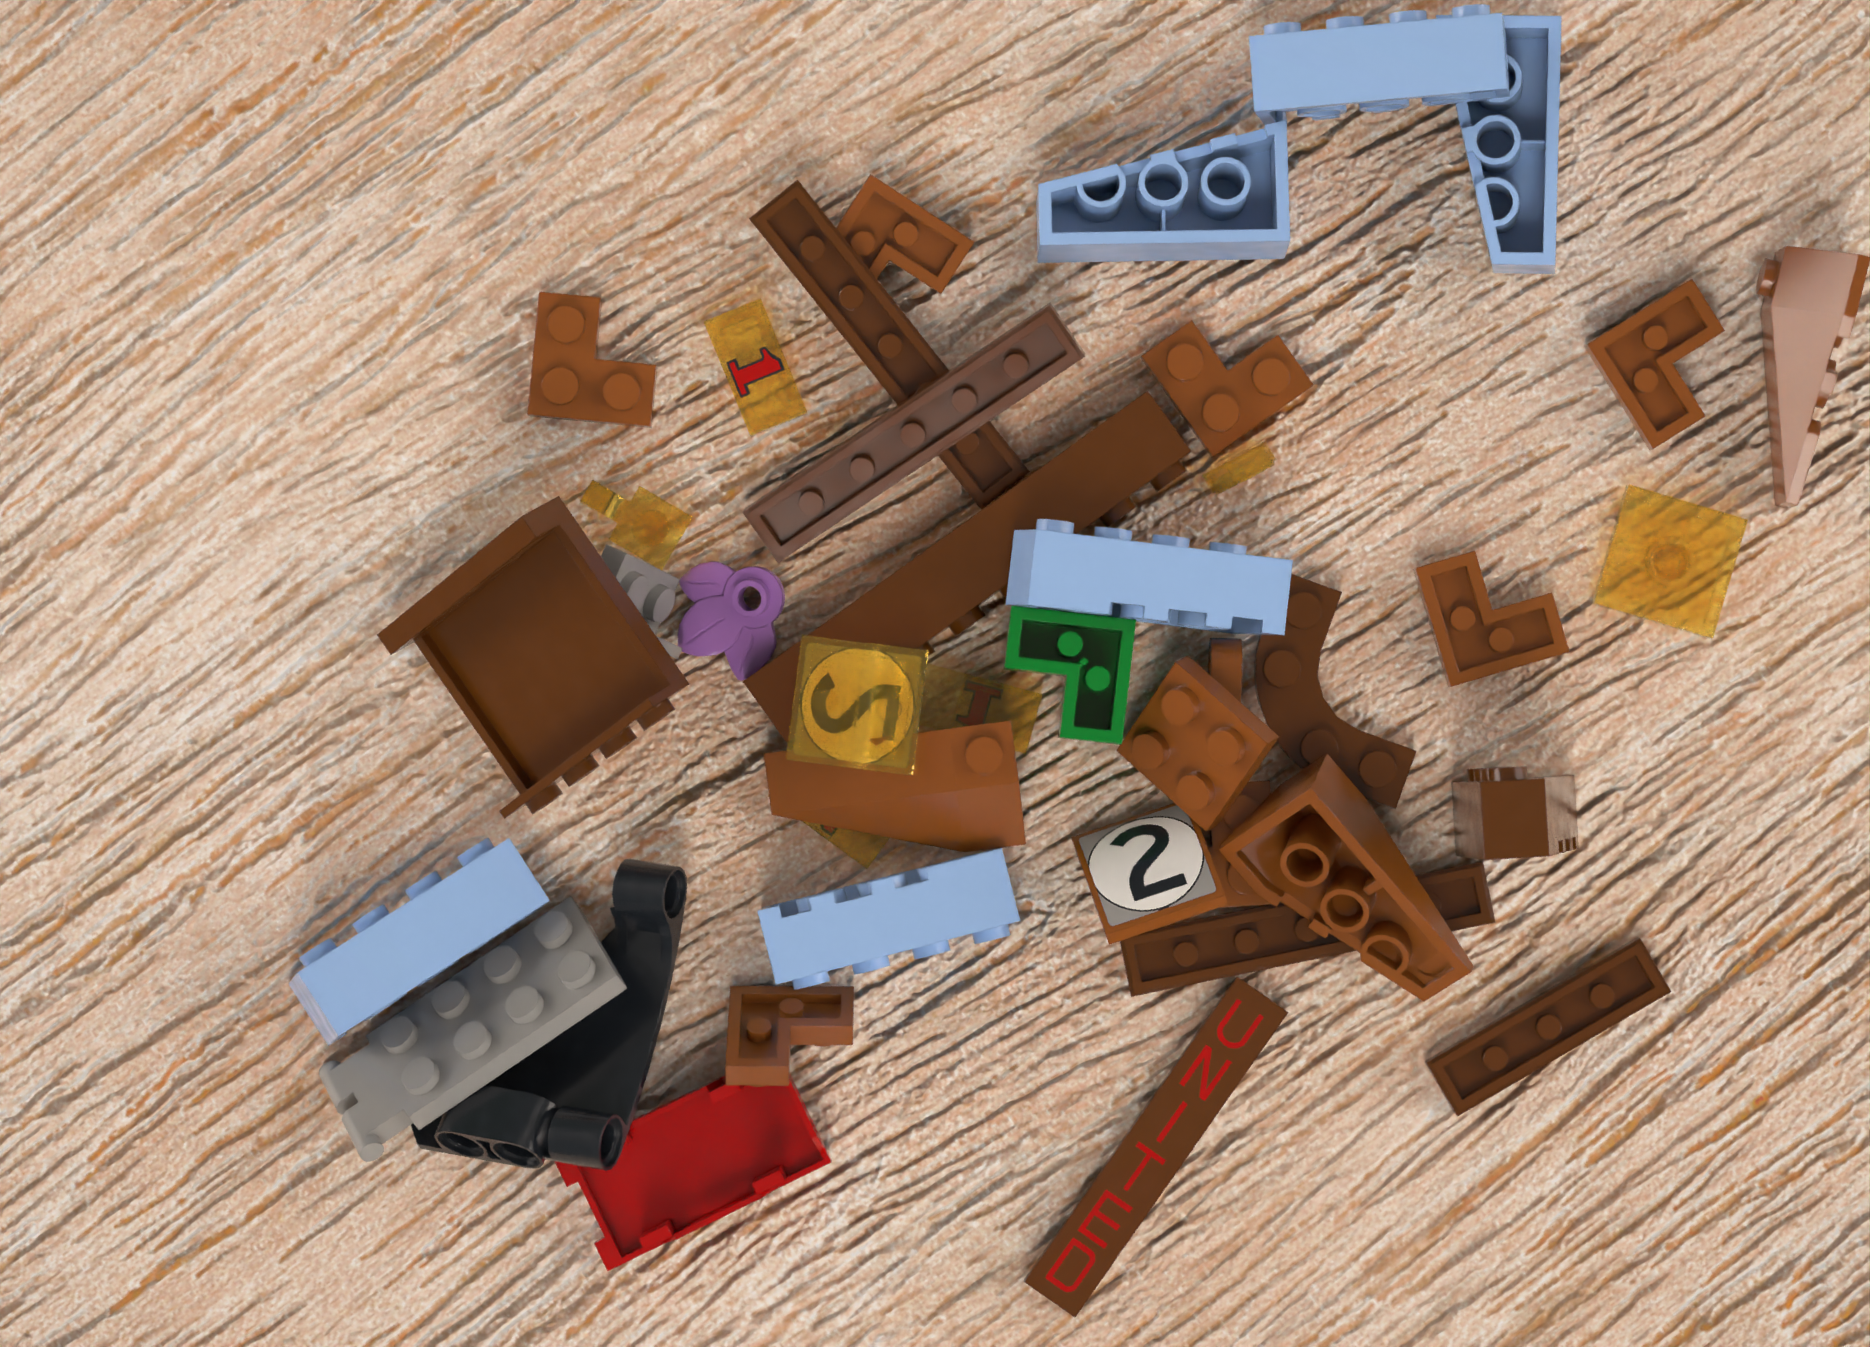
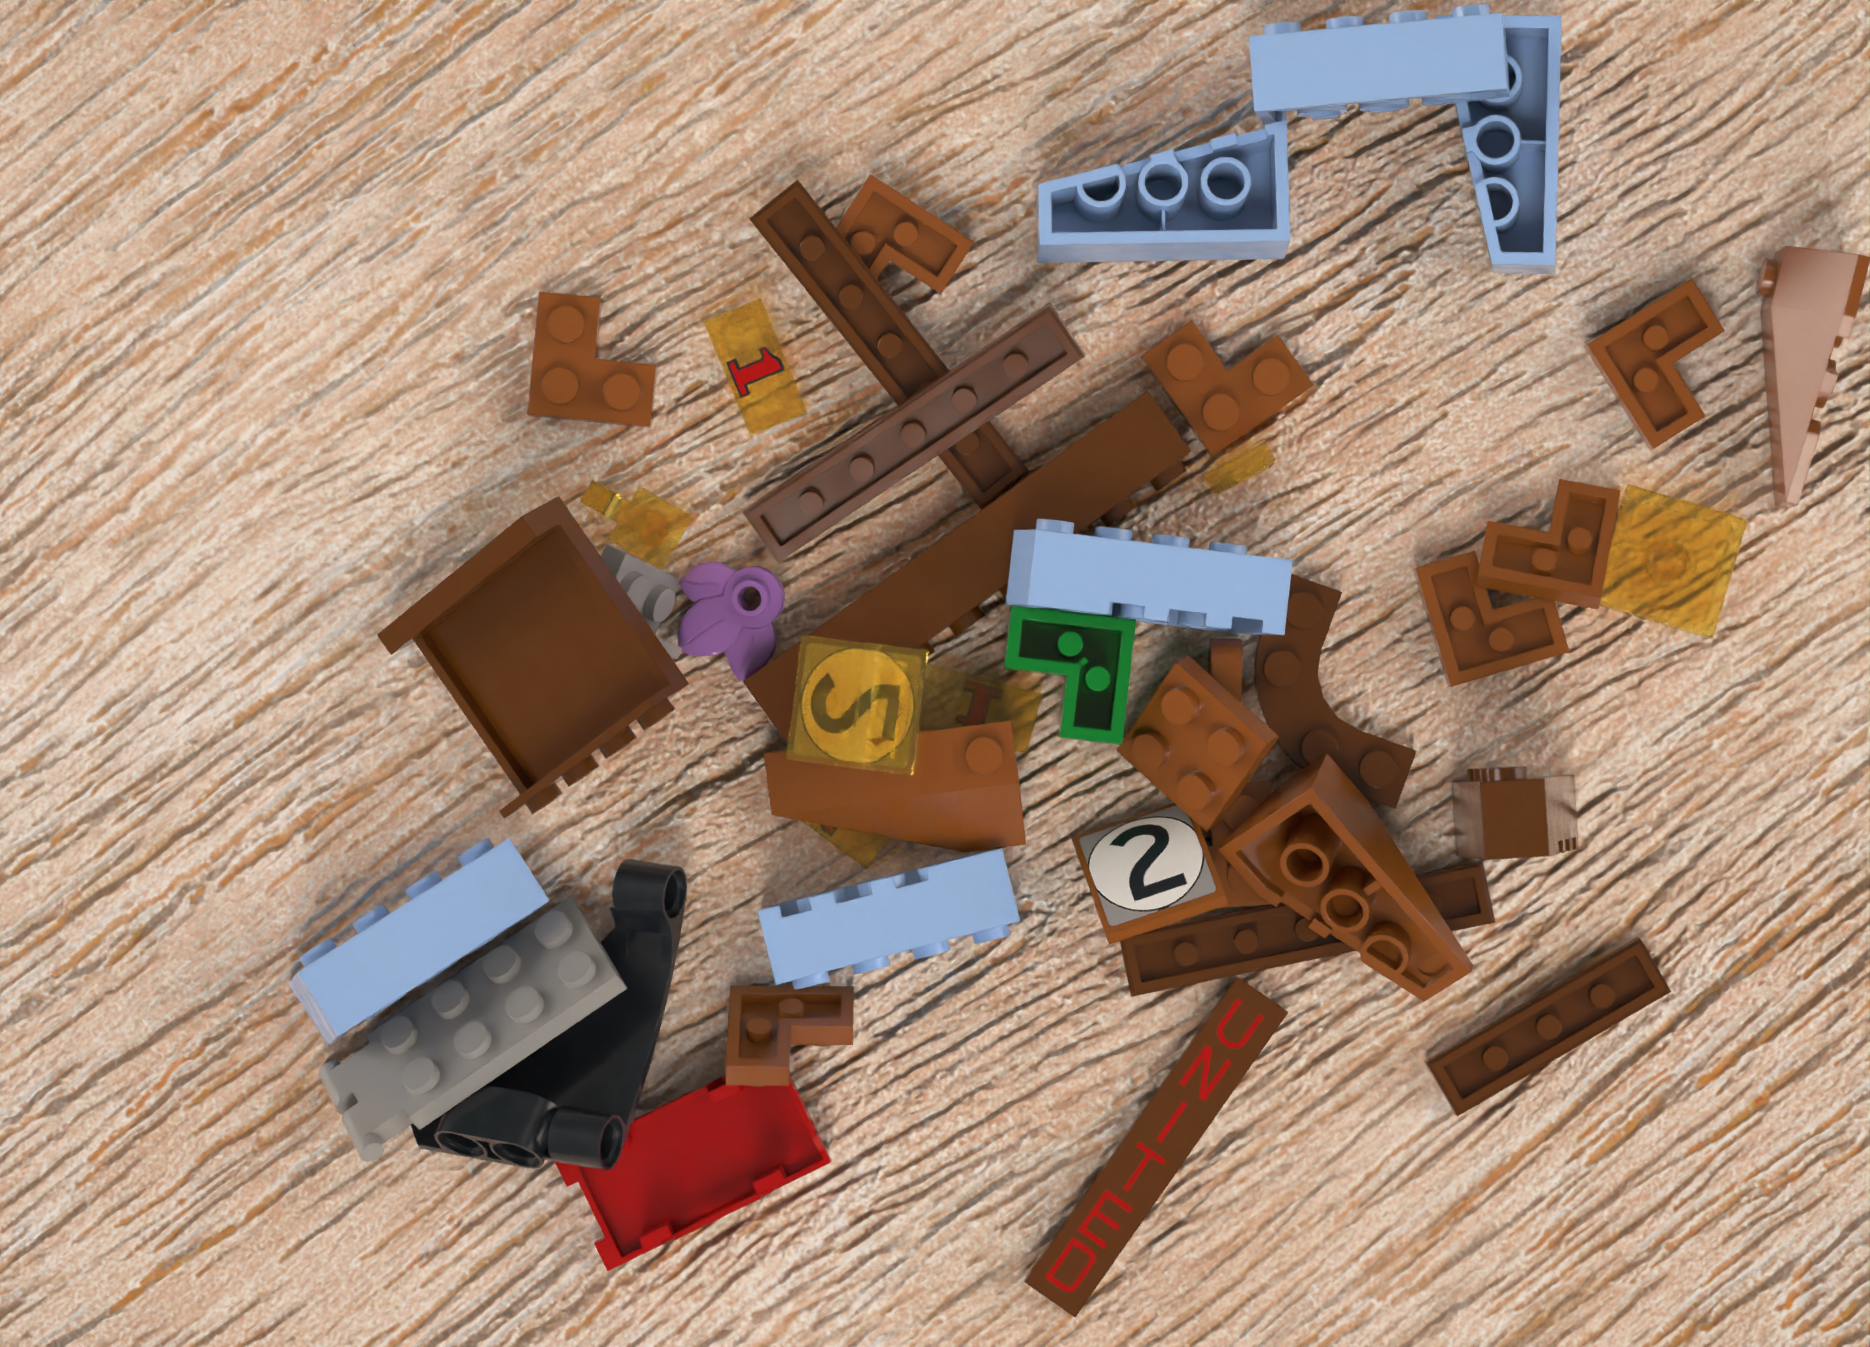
none -> dark orange plate [1475,479,1621,609]

